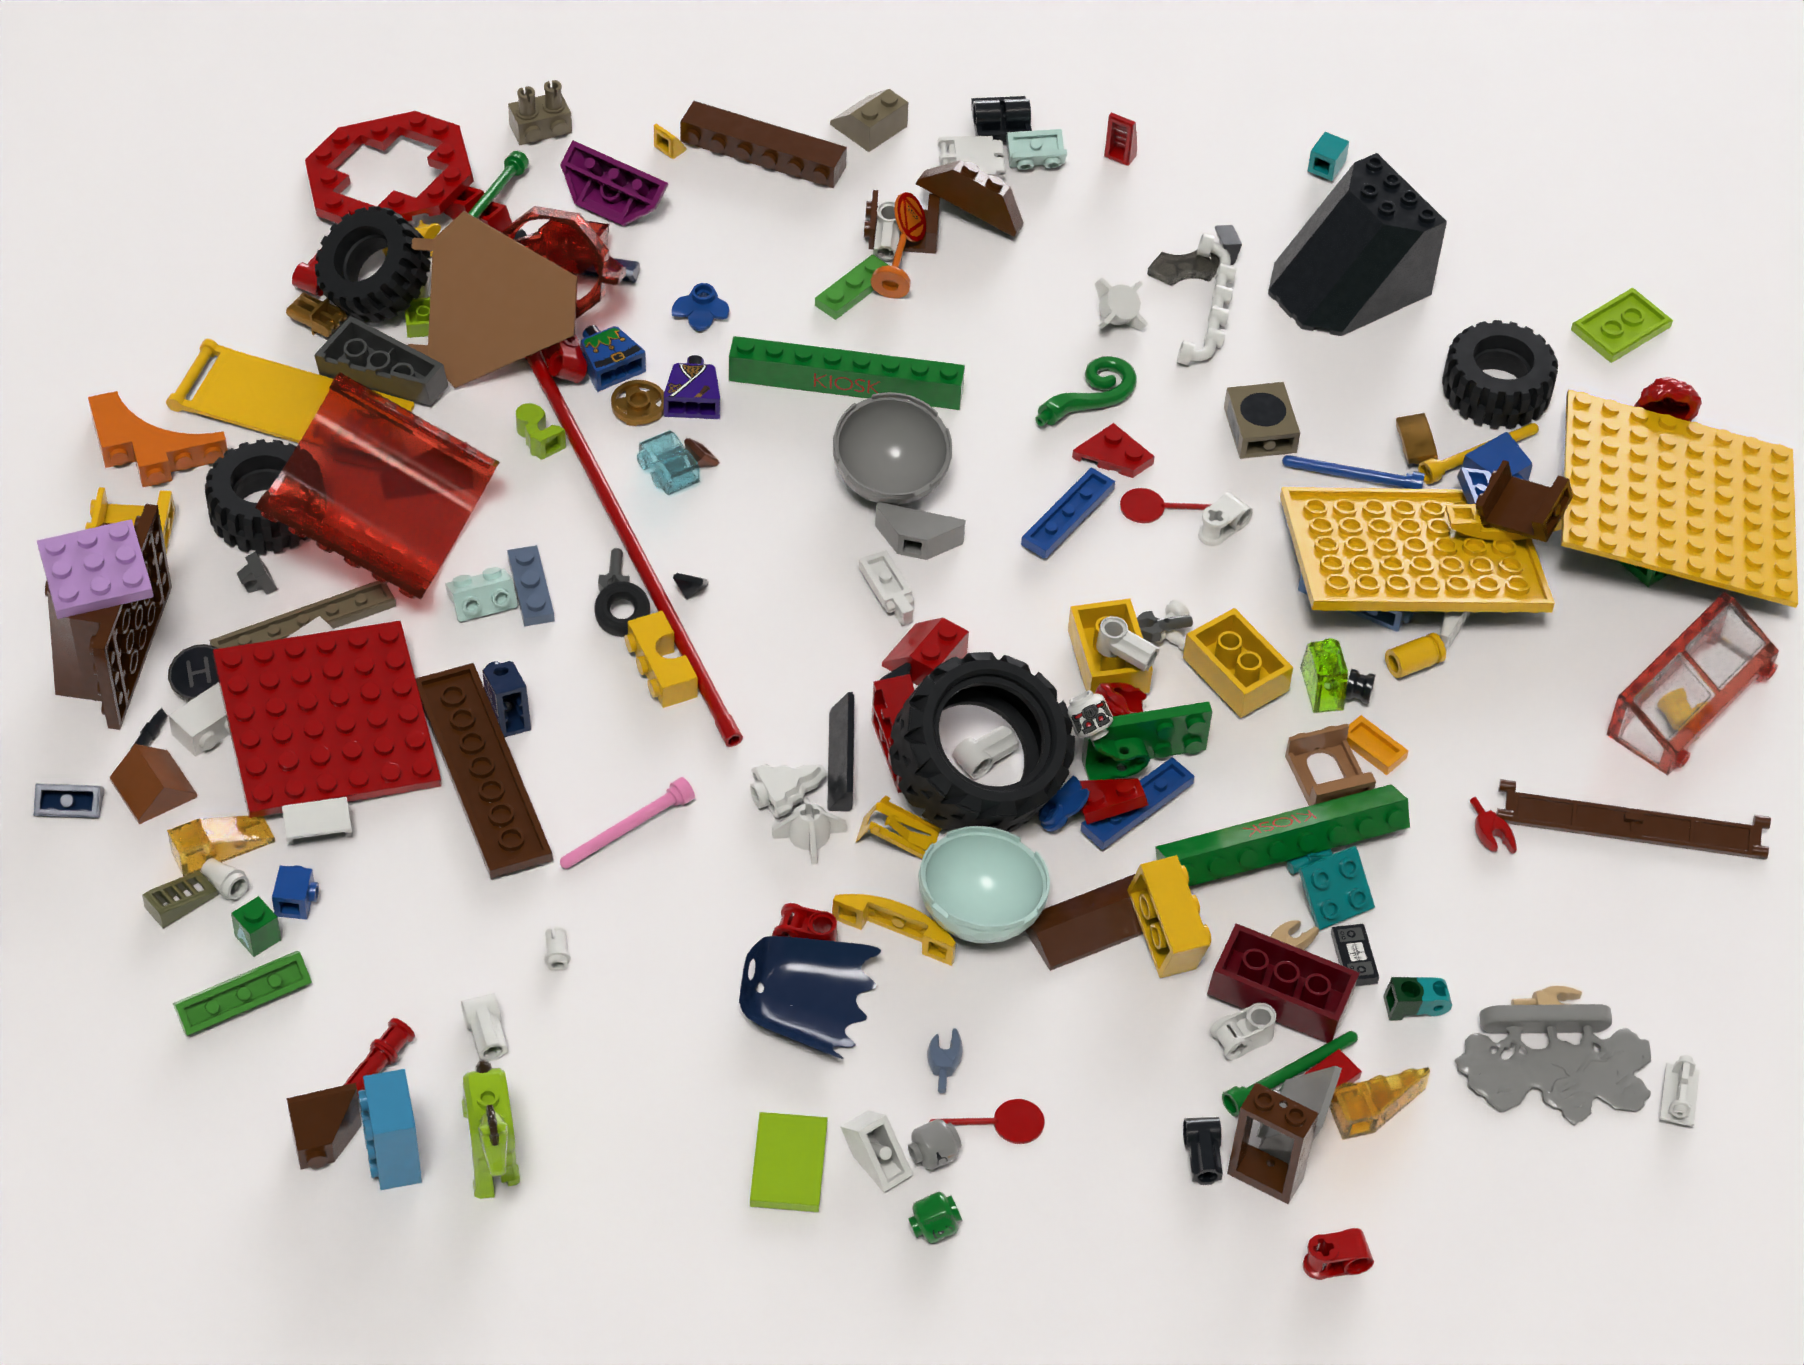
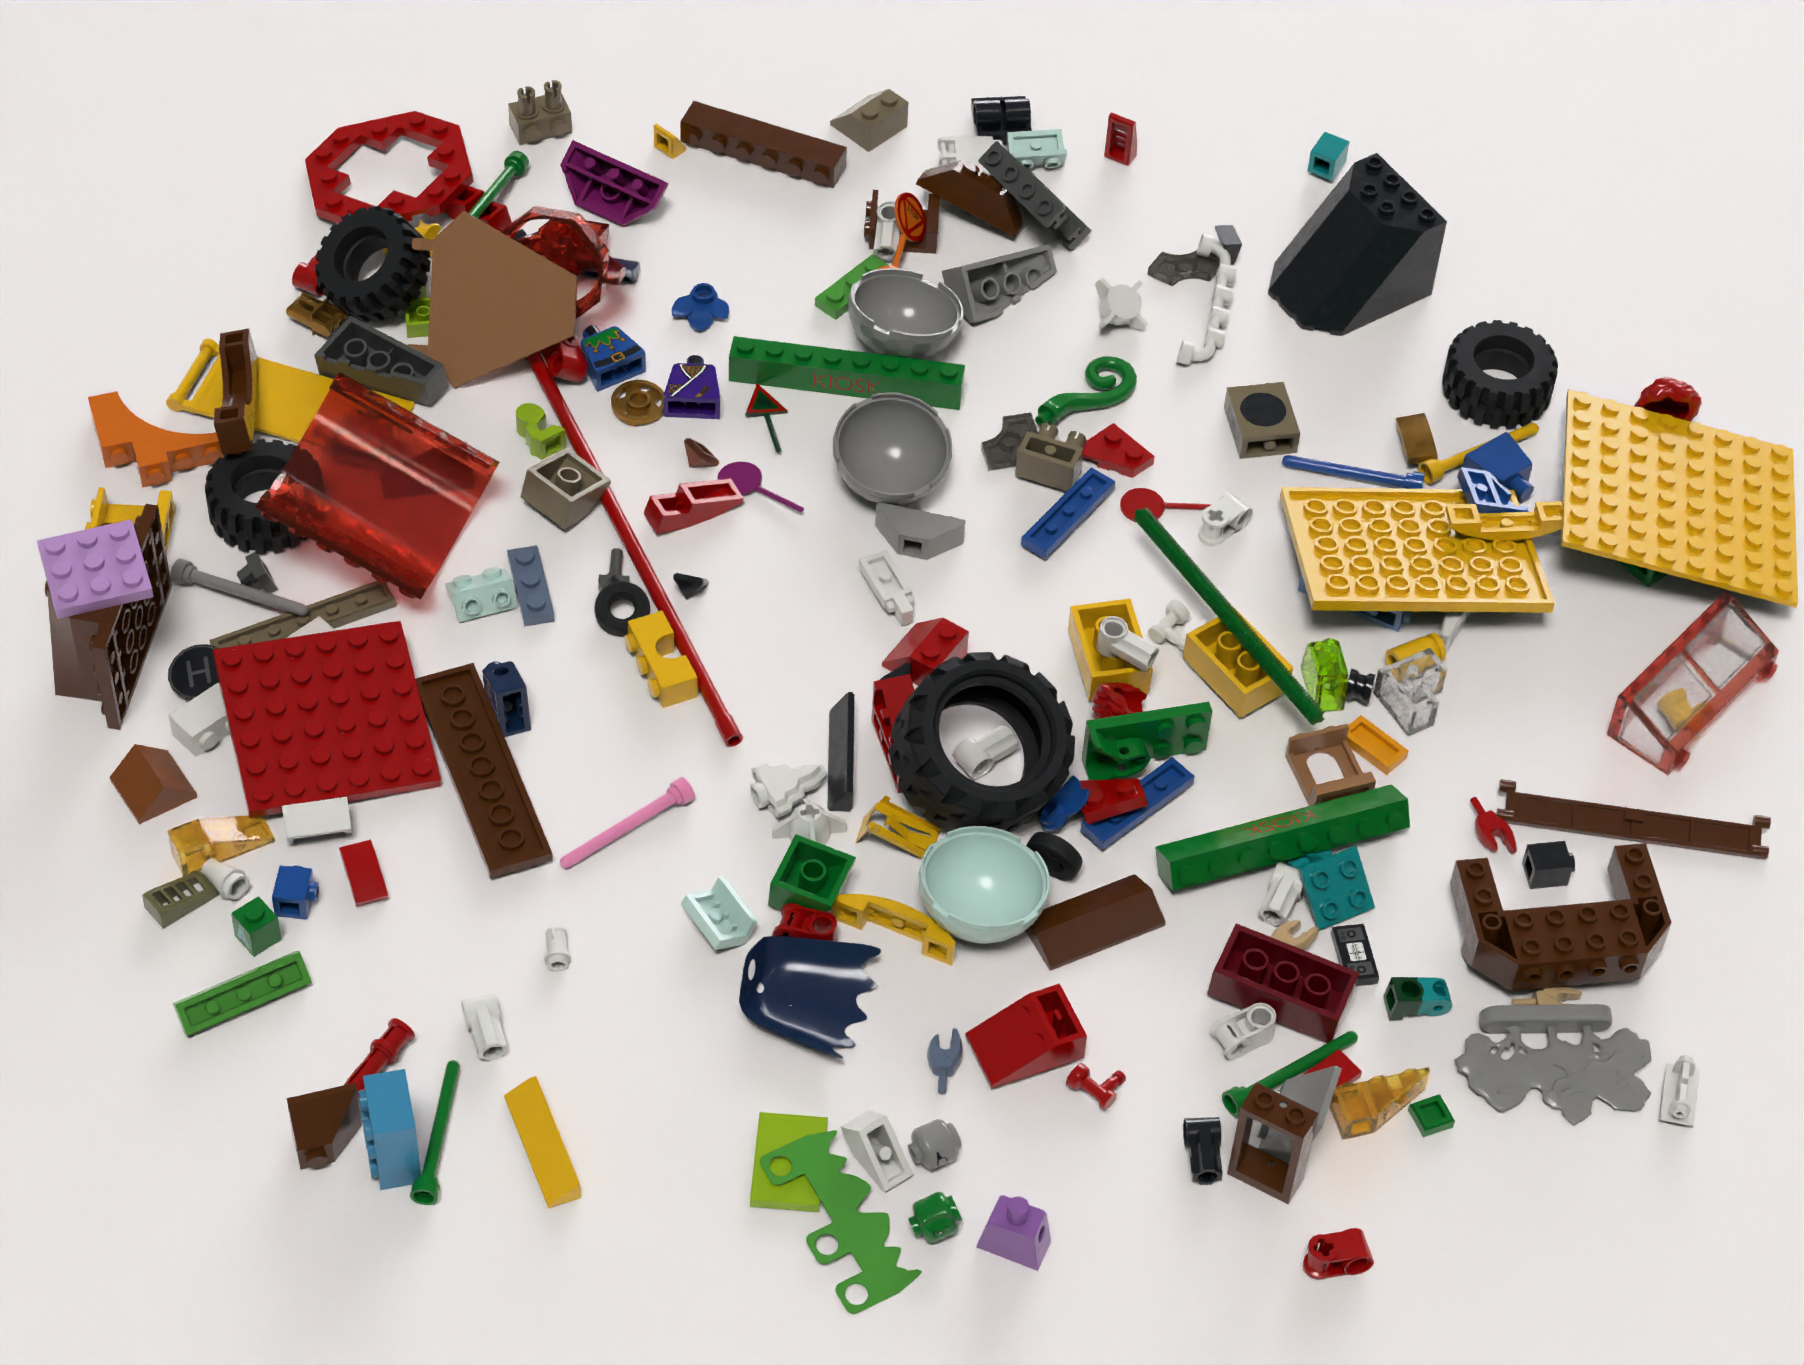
slope [33,783,104,818] -> none
black piece [130,708,168,749] -> none
lime animal [462,1060,520,1199] -> none
clear light blue brick [637,430,700,495] -> none
red piece [929,1099,1045,1144] -> none
head [1067,690,1113,741] -> none
yellow brick [1127,855,1211,978] -> none
dark grey bar [1137,611,1193,642] -> none
reddish brown panel [1476,460,1573,543] -> none
lime tile [1571,287,1673,363] -> none
none -> light grey piece [170,558,308,616]
none -> reddish brown arch [214,328,258,455]
none -> red slope [339,839,388,907]
none -> green piece [410,1060,460,1205]
none -> yellow slope [504,1076,581,1208]
none -> dark tan slope [520,448,611,530]
none -> red slope [643,478,744,534]
none -> light aqua bracket [681,877,757,950]
none -> magenta piece [717,462,804,512]
none -> piece [745,383,788,453]
none -> bright green piece [760,1130,922,1314]
none -> green slope [768,834,856,915]
none -> light grey piece [848,268,963,359]
none -> light grey wedge [942,244,1057,323]
none -> red slope [965,983,1087,1089]
none -> medium lavender torso [976,1195,1051,1271]
none -> dark grey fence [978,141,1092,251]
none -> clear smoke tile [981,412,1038,471]
none -> dark tan brick [1015,423,1087,491]
none -> black tyre [1026,832,1083,881]
none -> red piece [1065,1063,1126,1110]
none -> green axle [1134,507,1325,725]
none -> white piece [1259,862,1305,927]
none -> clear brick [1373,648,1447,736]
none -> green tile [1408,1094,1455,1137]
none -> reddish brown wedge [1450,843,1672,991]
none -> black brick [1522,841,1575,889]

